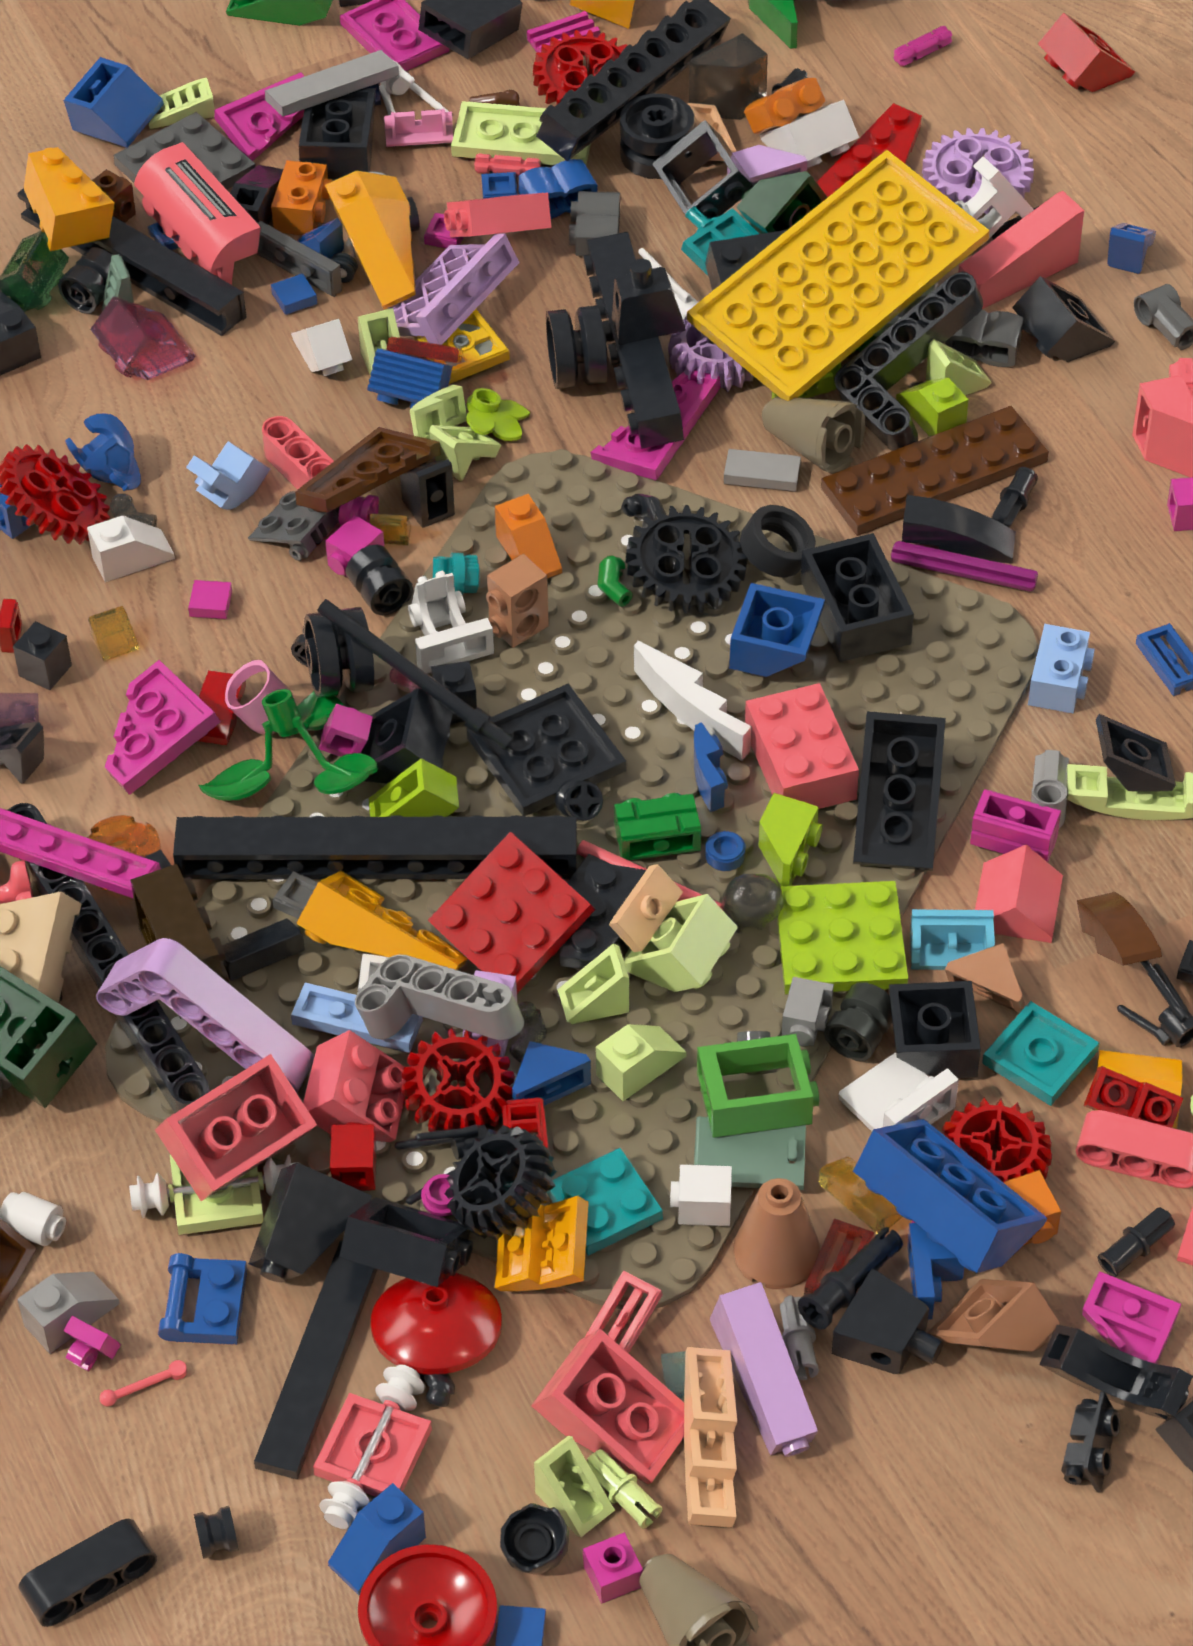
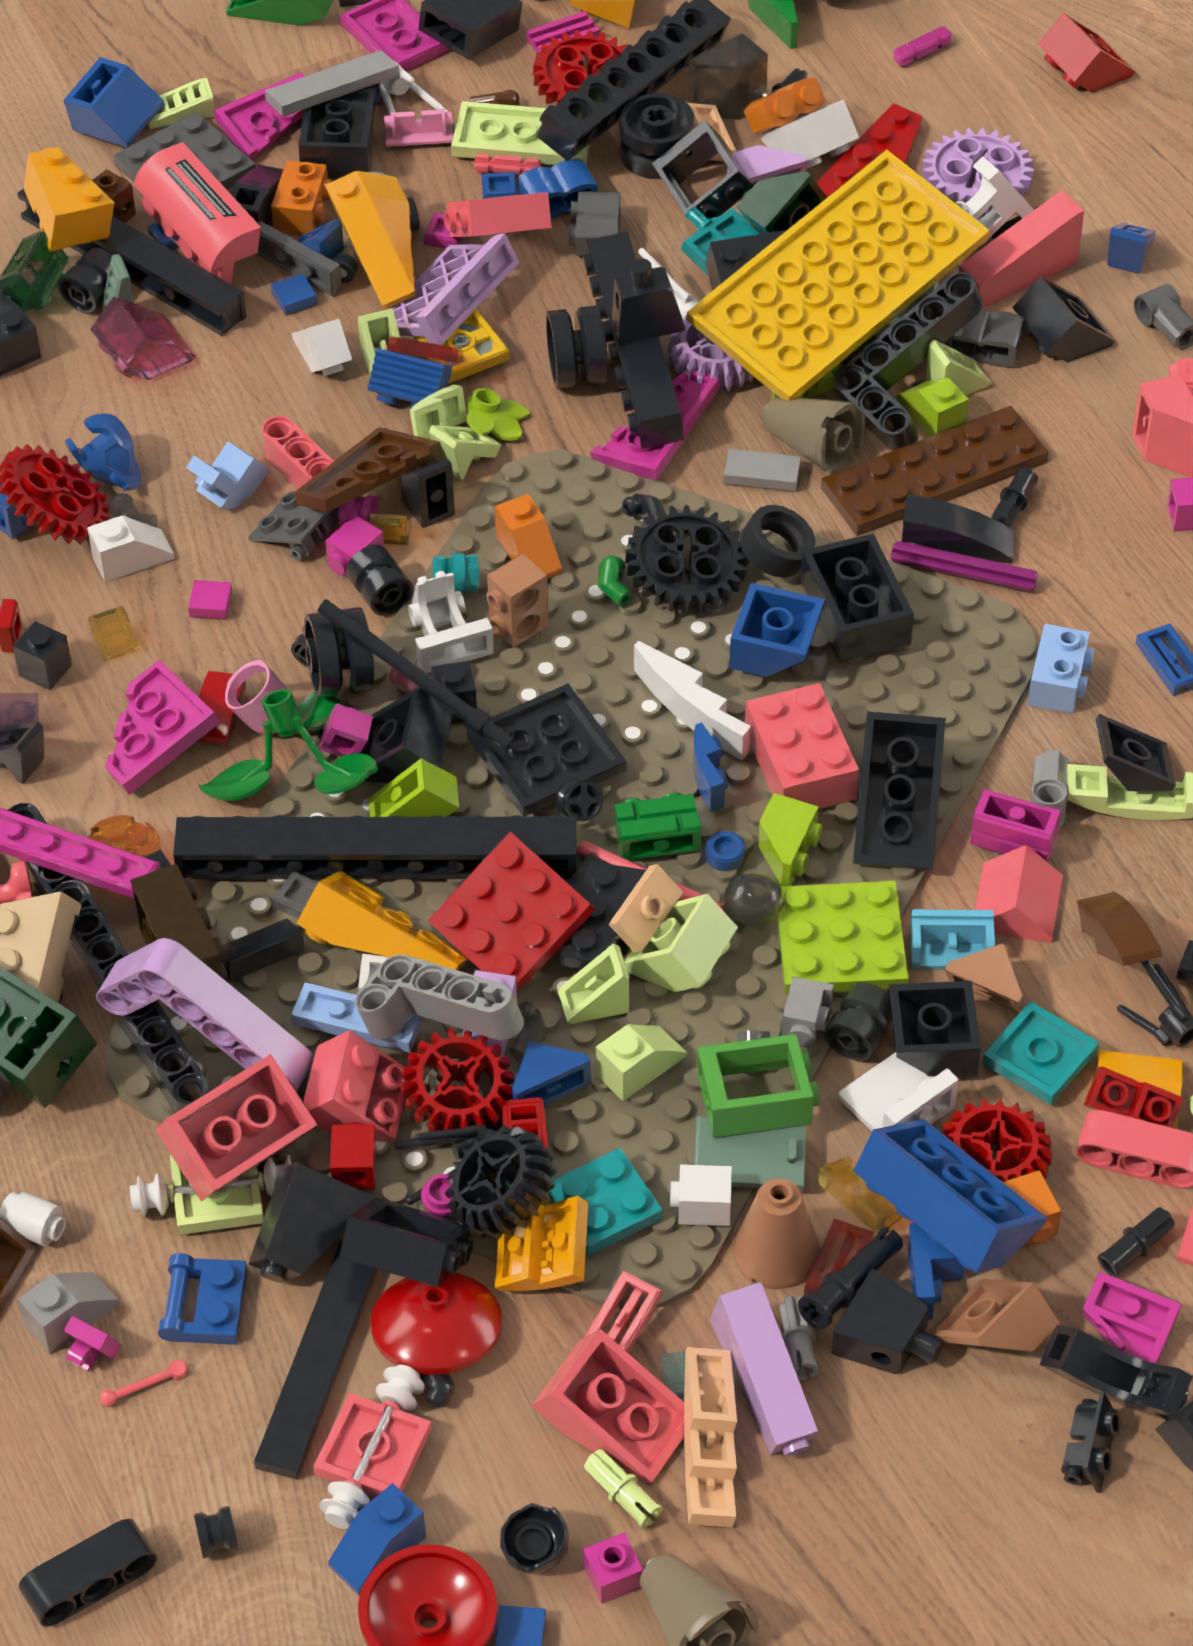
yellowish green slope [534,1436,615,1537] -> none

